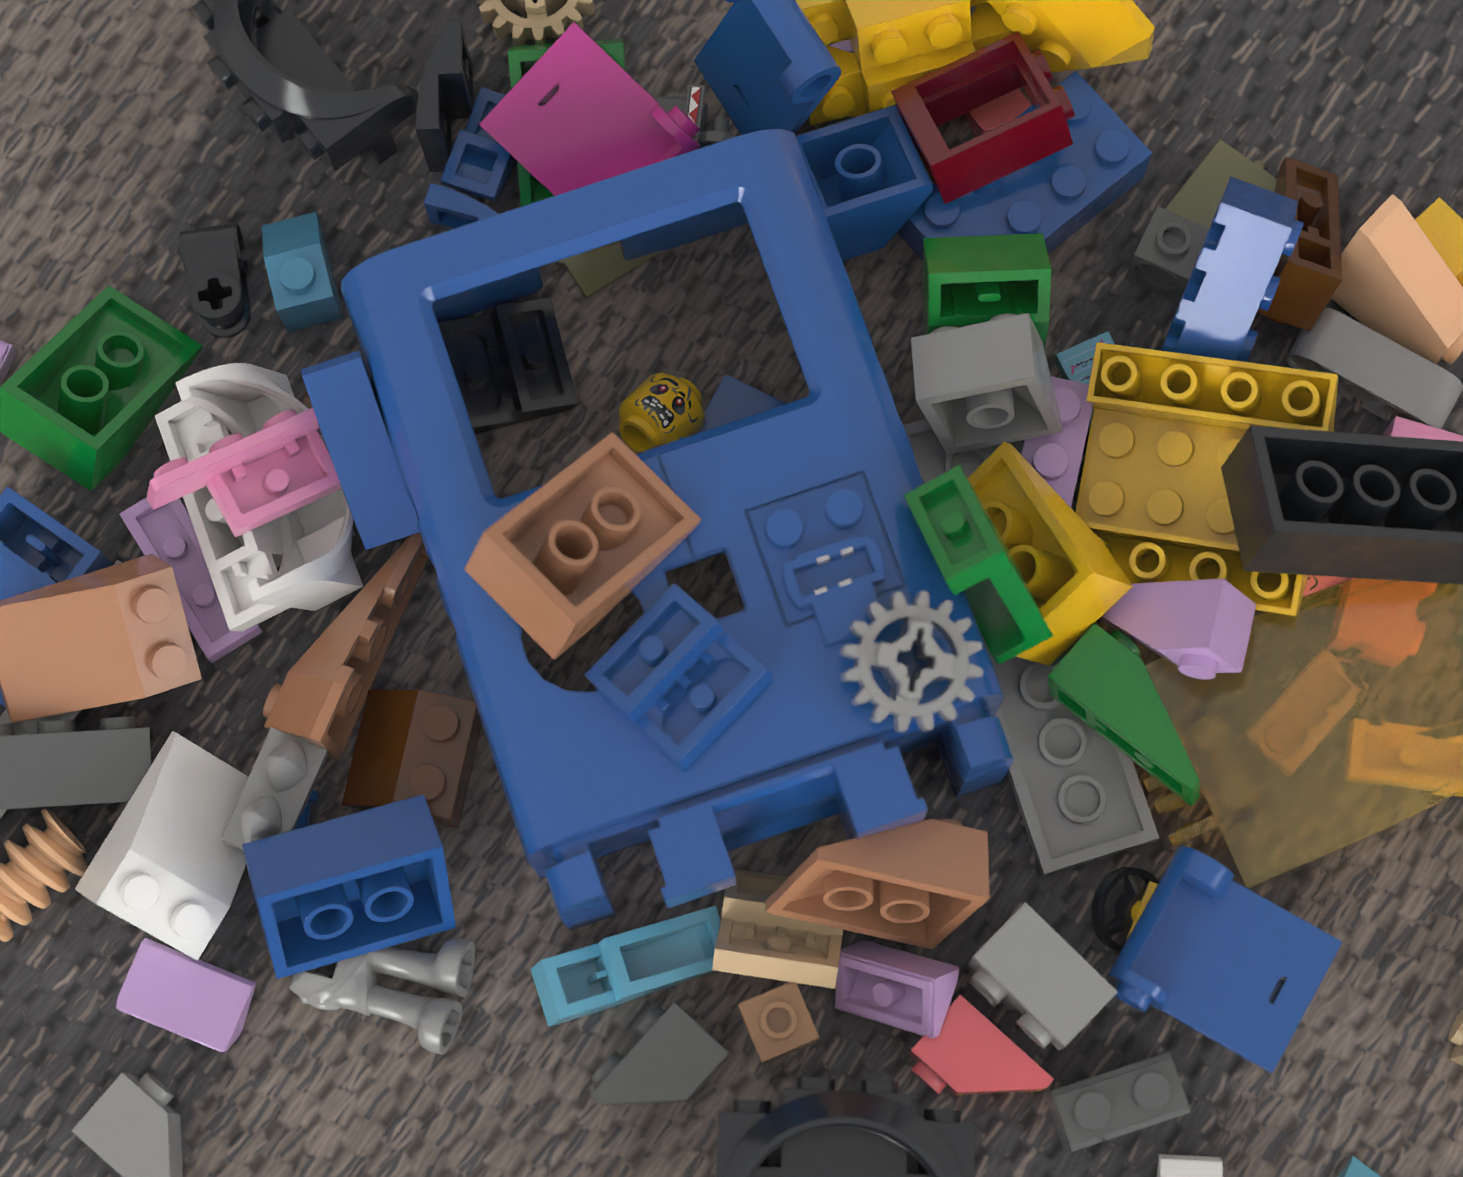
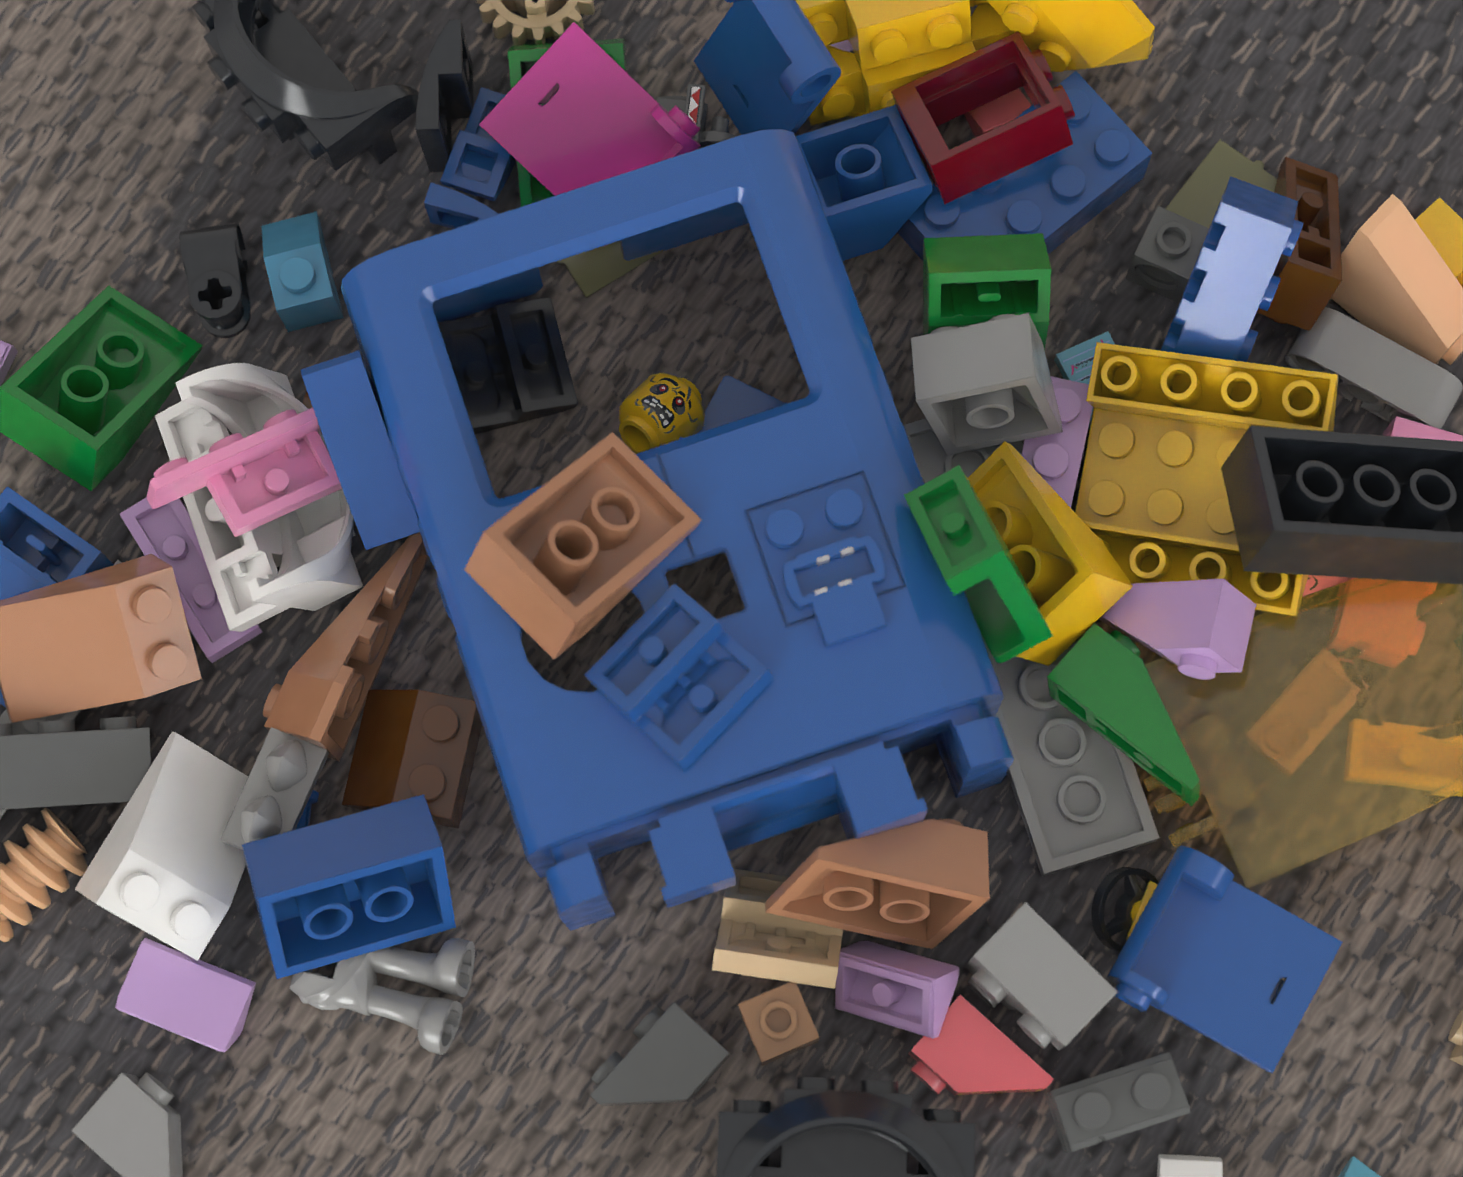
medium azure slope [530,906,721,1027] -> none
light grey gear [840,591,983,732] -> none

